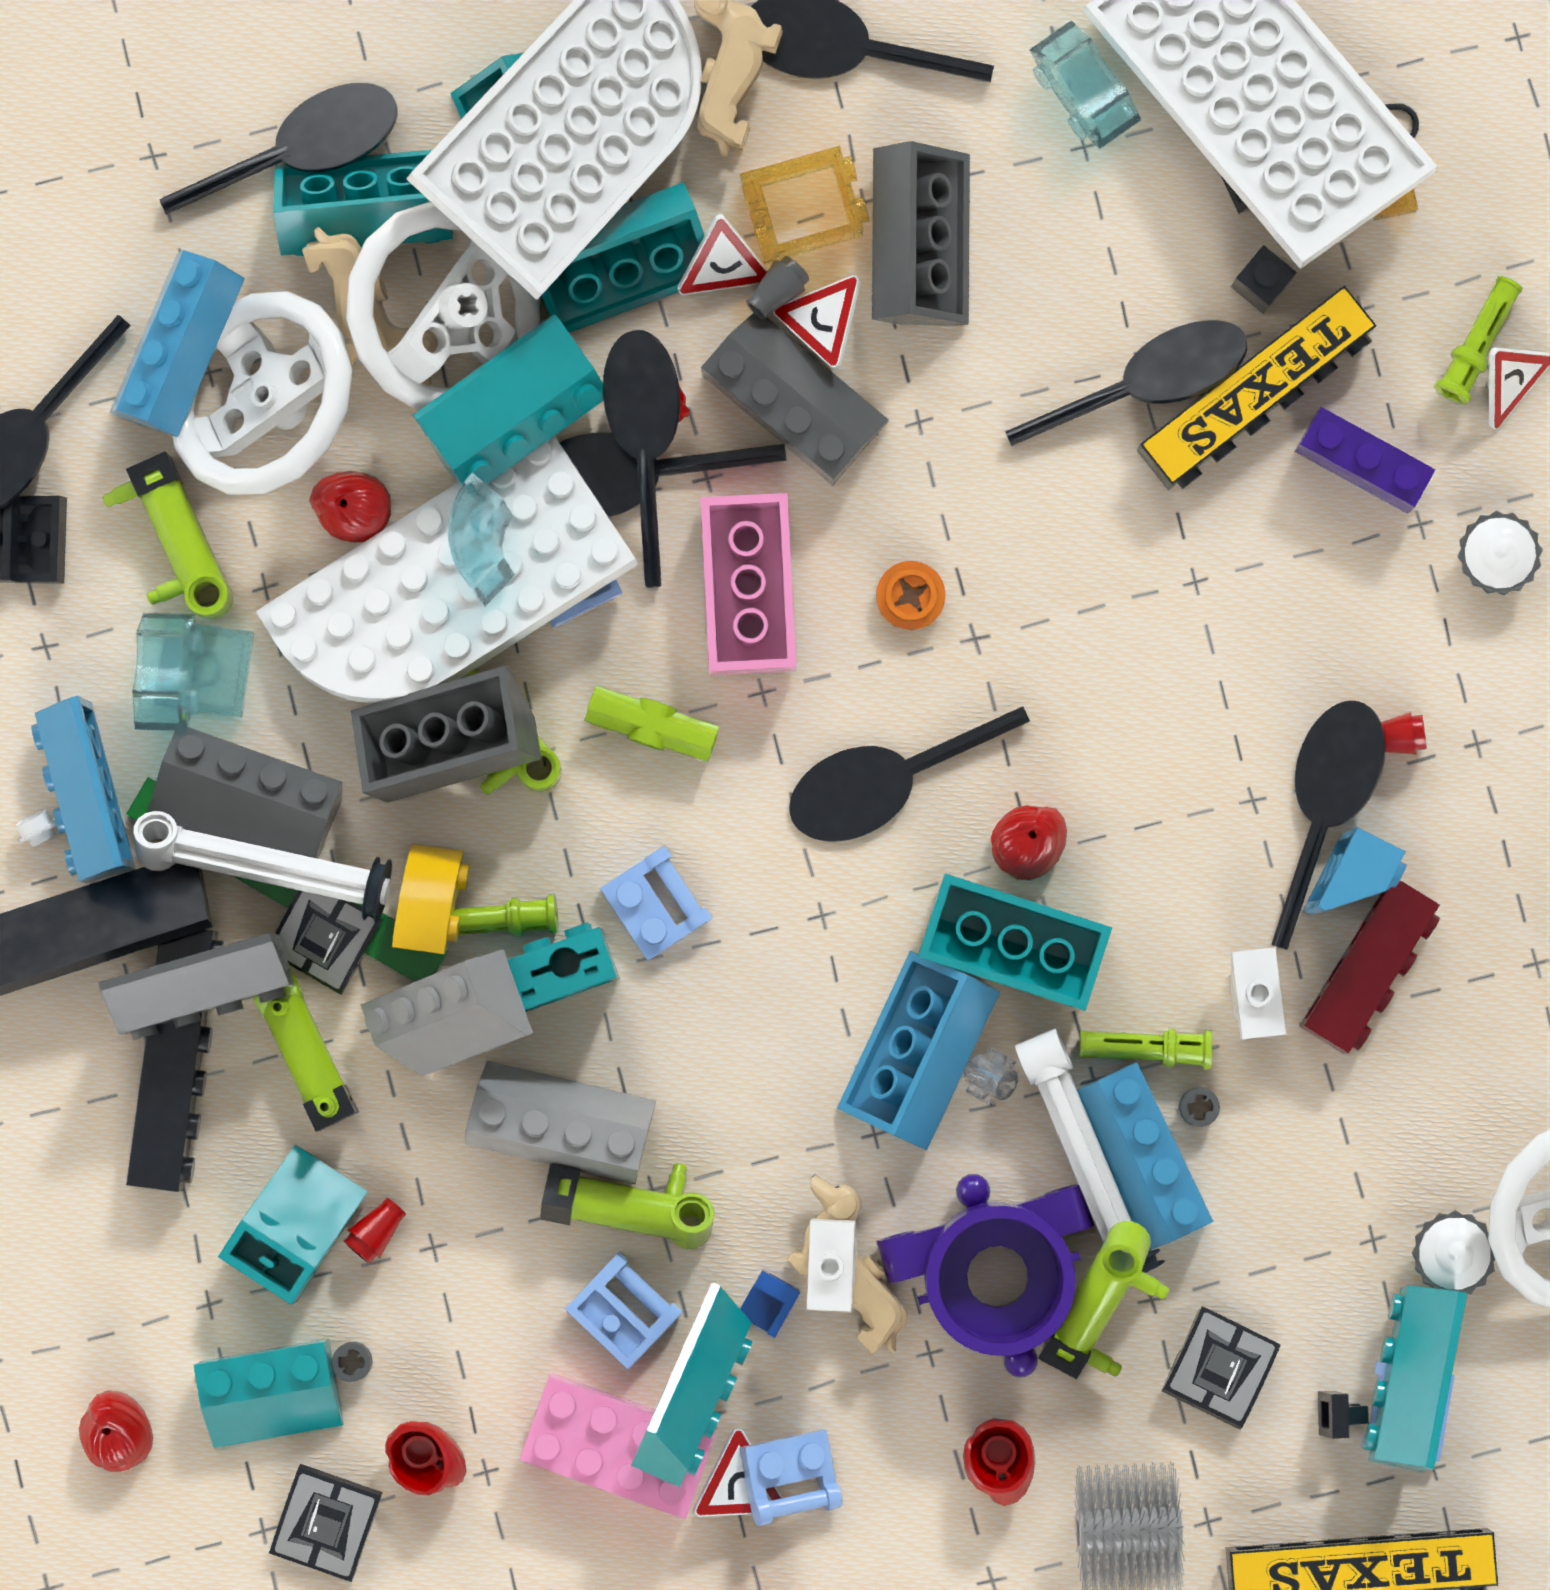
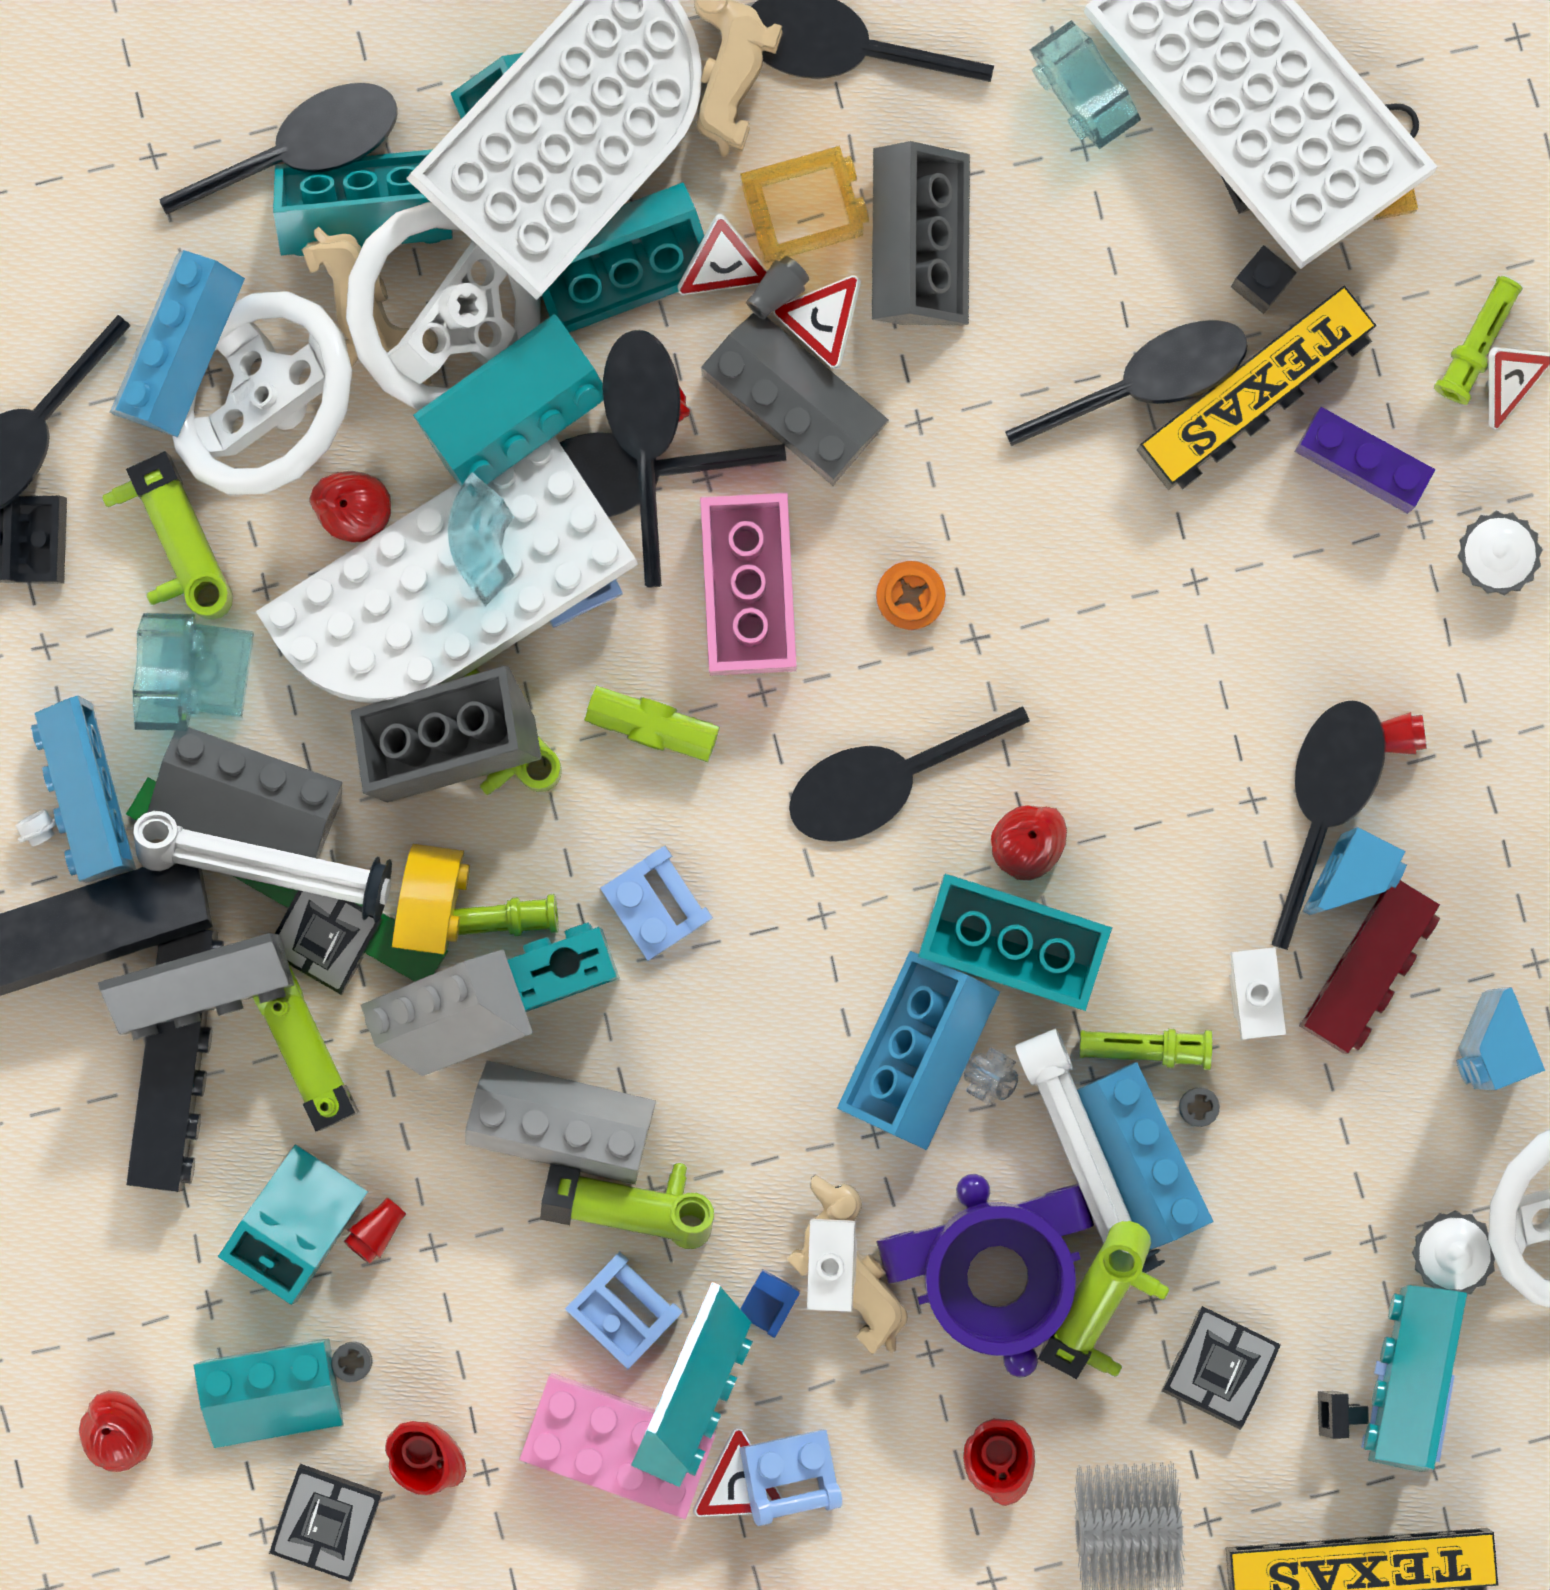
none -> dark azure slope [1456,987,1545,1090]

